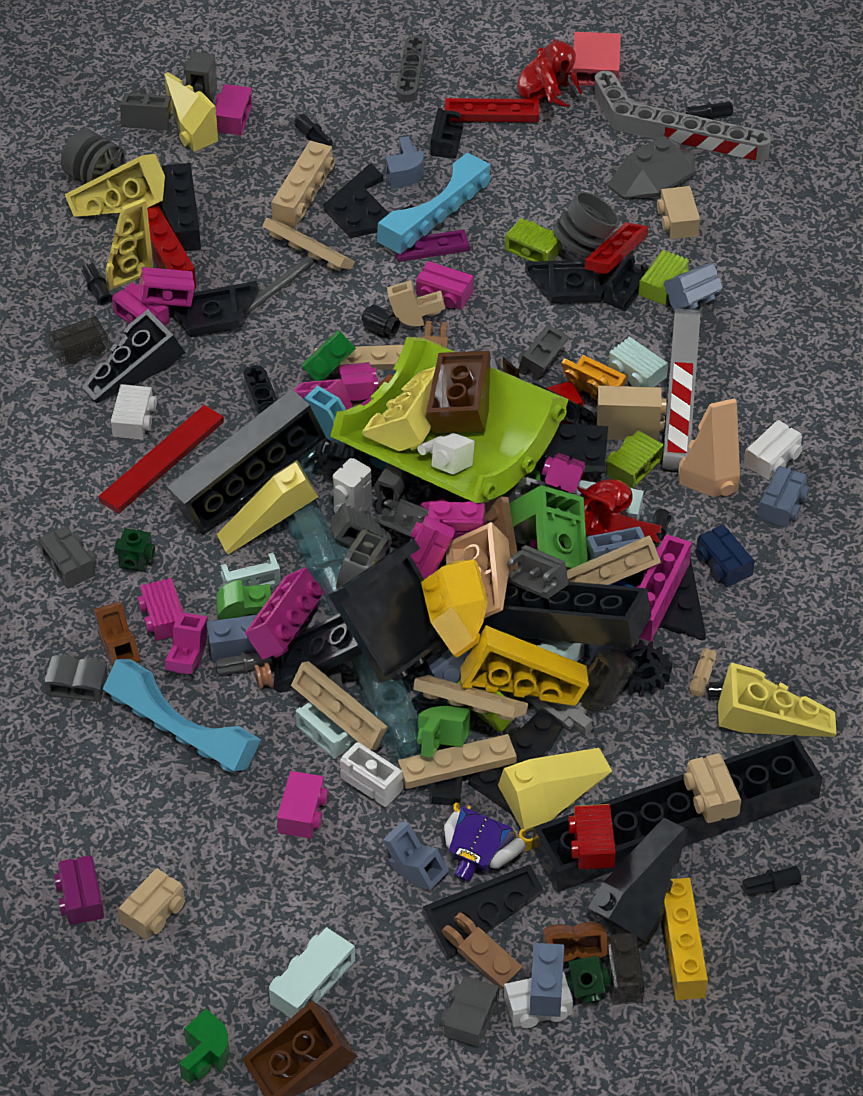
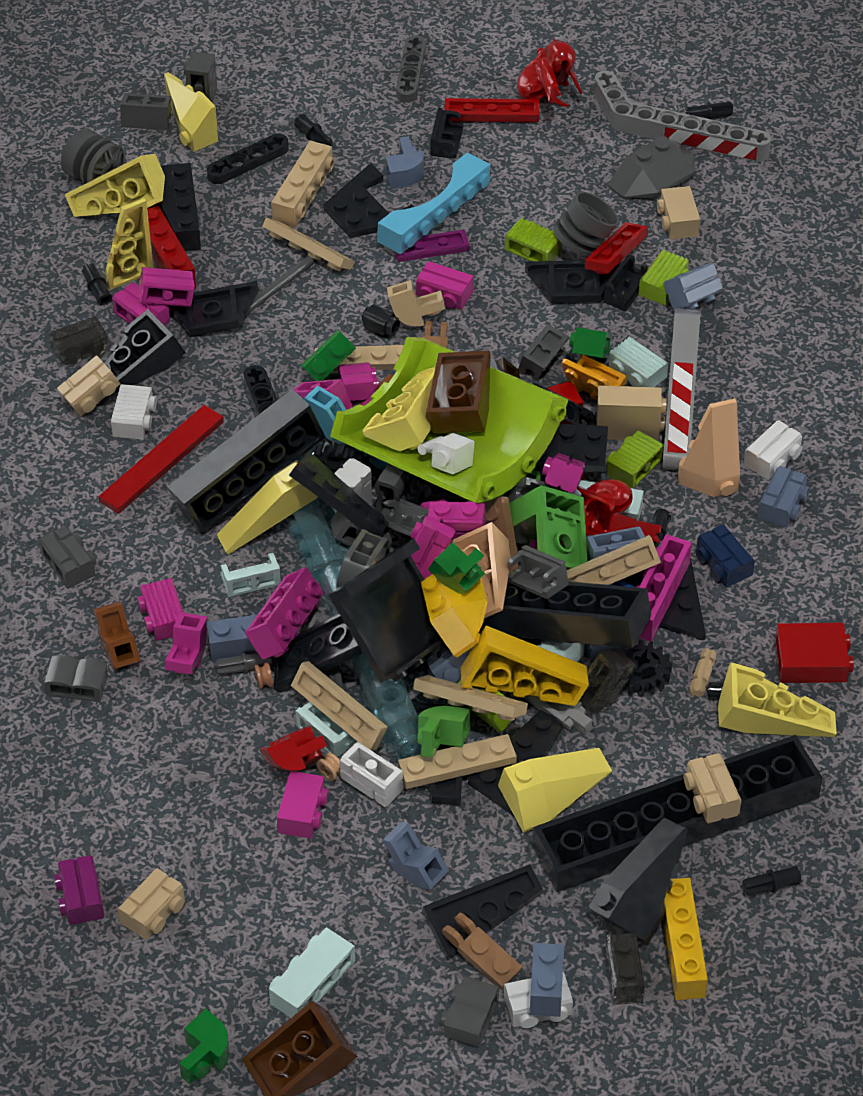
medium azure arch [103,659,261,773] -> none
dark green brick [114,528,155,572] -> none
dark pink brick [216,84,253,135] -> none
bright green brick [216,580,271,620] -> none
dark purple torso [444,803,533,882] -> none
dark orange brick [543,922,608,962] -> none
dark green brick [566,955,612,1004] -> none
red brick [568,804,615,870] -> none
coral brick [572,32,621,86] -> none
none -> tan brick [57,355,120,417]
none -> black beam [207,134,289,184]
none -> red brick [259,726,327,772]
none -> black wing [289,451,389,536]
none -> light nougat bush [316,753,341,782]
none -> green brick [428,542,485,594]
none -> green brick [569,327,612,358]
none -> red brick [775,622,854,683]

